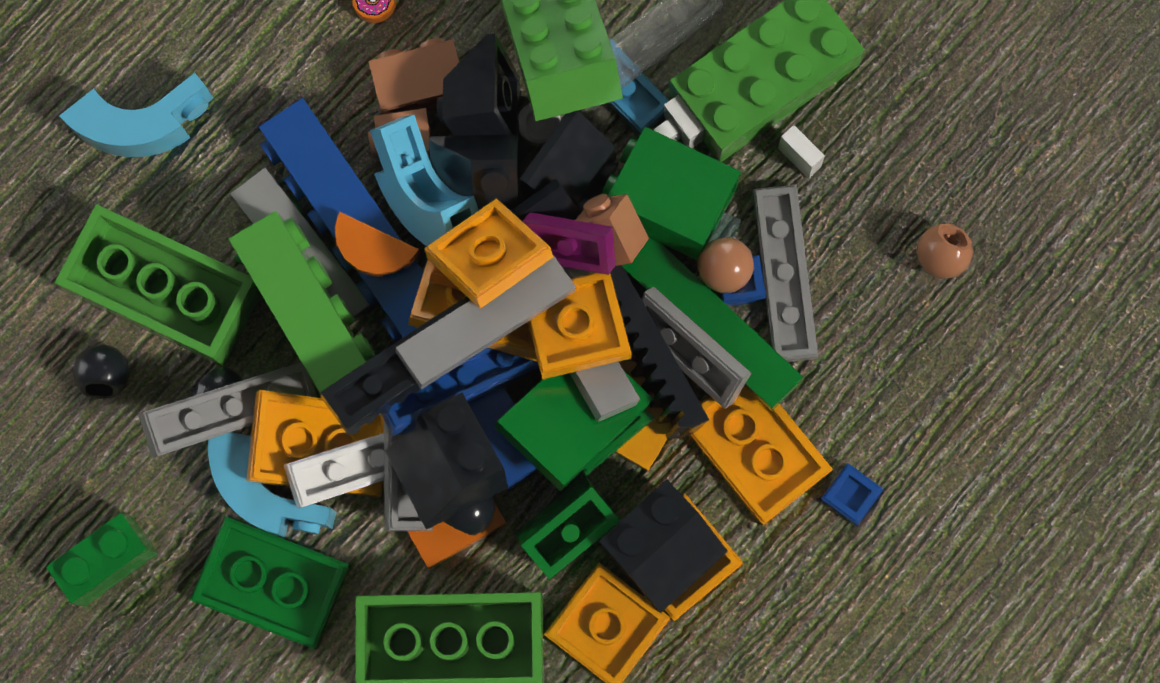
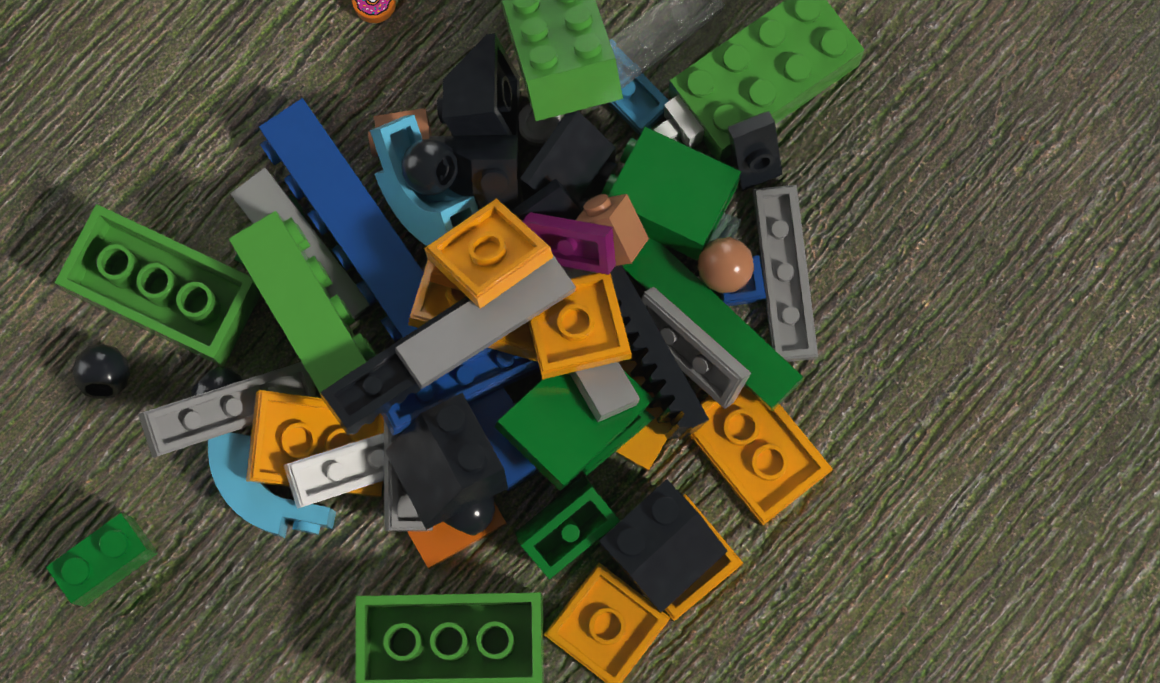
medium azure arch [59,73,213,157] -> none
green tile [190,516,351,650] -> none
orange tile [335,211,421,277] -> none
nougat brick [368,38,459,115] -> none
white tile [778,125,825,179] -> none
blue tile [820,463,884,527] -> none
nougat piece [916,224,974,279] -> none
none -> black piece [401,138,458,195]
none -> black plate [728,111,783,191]

